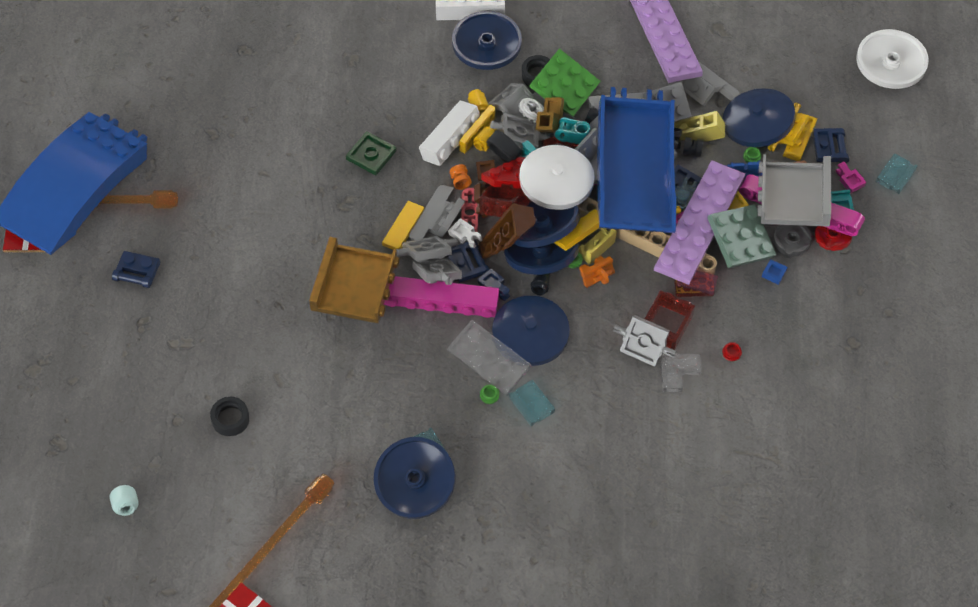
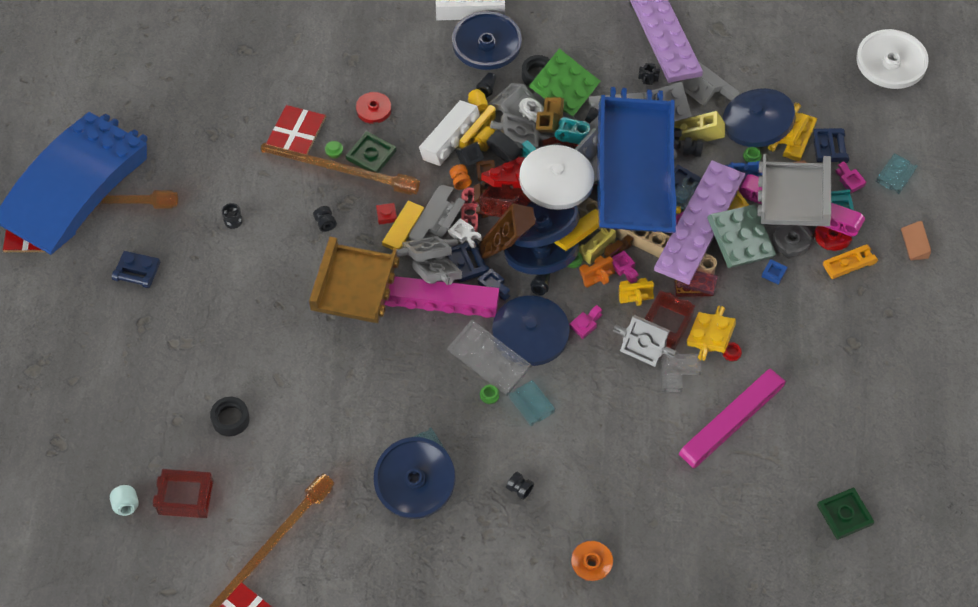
none -> clear red window [153,469,214,518]
none -> black wheel [222,203,242,229]
none -> flag [260,105,420,195]
none -> black wheel [313,206,337,232]
none -> bright green plate [325,141,343,158]
none -> plate [356,92,391,124]
none -> red plate [376,203,397,225]
none -> black panel [455,142,484,166]
none -> black cone [476,73,496,98]
none -> black wheel [506,472,534,500]
none -> dark pink plate [570,305,602,339]
none -> orange dish [571,541,613,581]
none -> reddish brown plate [604,234,633,258]
none -> dark pink plate [612,251,639,284]
none -> yellow hips [619,278,654,306]
none -> black gear [638,63,660,85]
none -> dark pink beam [679,369,786,468]
none -> yellow plate [687,306,736,361]
none -> dark green plate [817,487,874,540]
none -> light orange plate [823,244,878,279]
none -> nougat slope [901,221,931,261]

